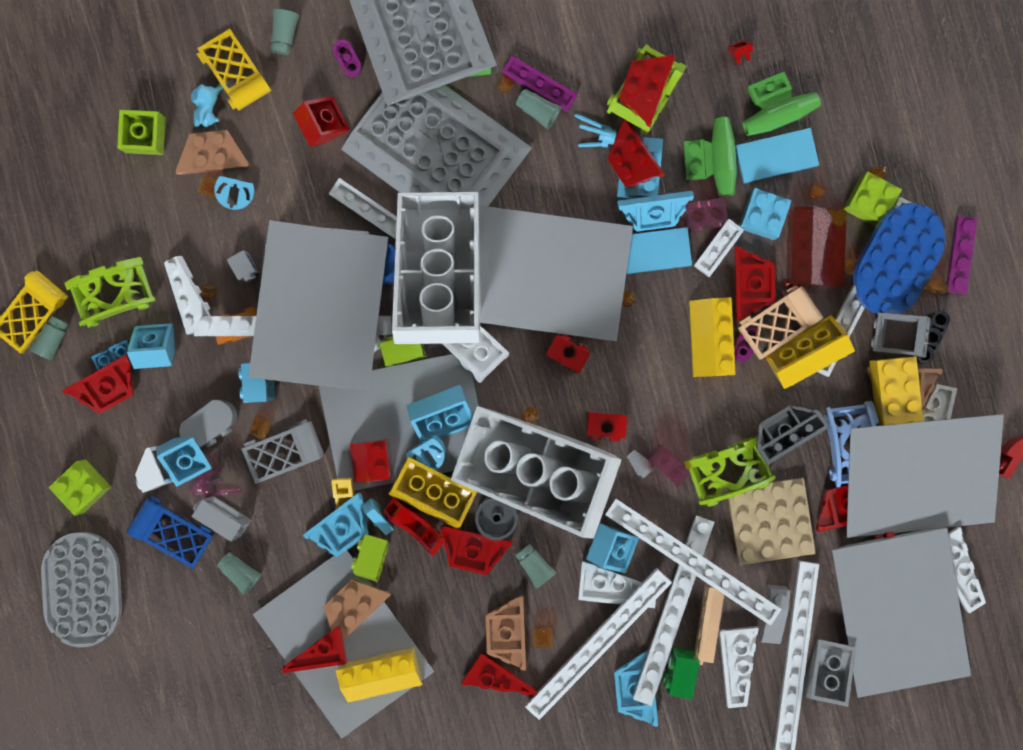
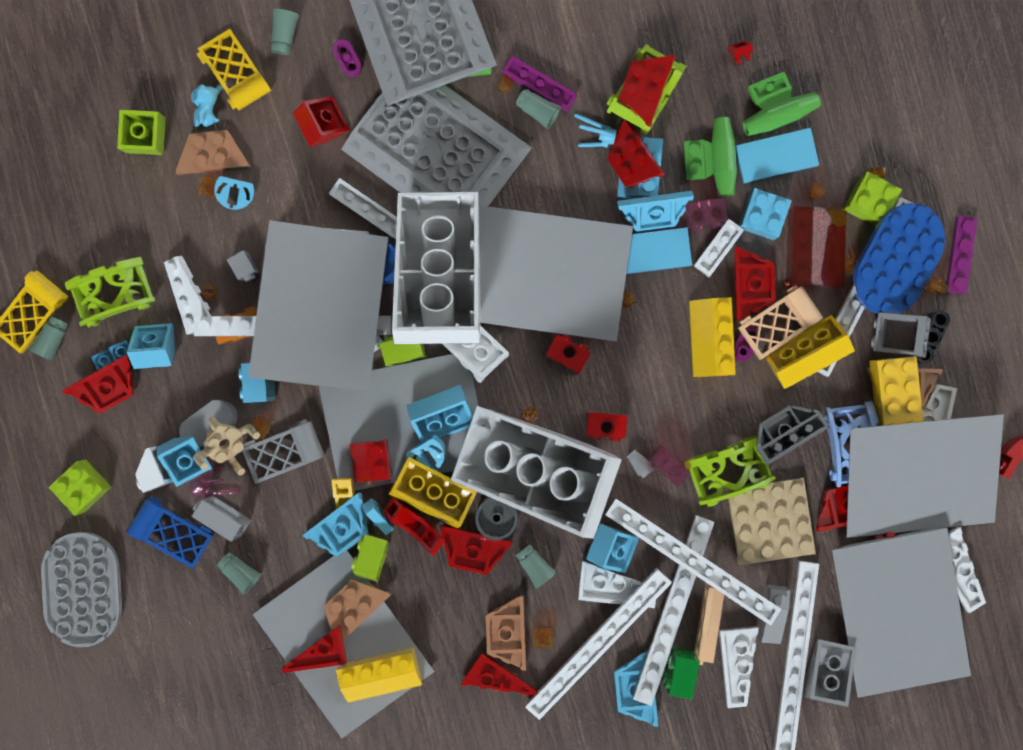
none -> tan plate [193,417,260,476]

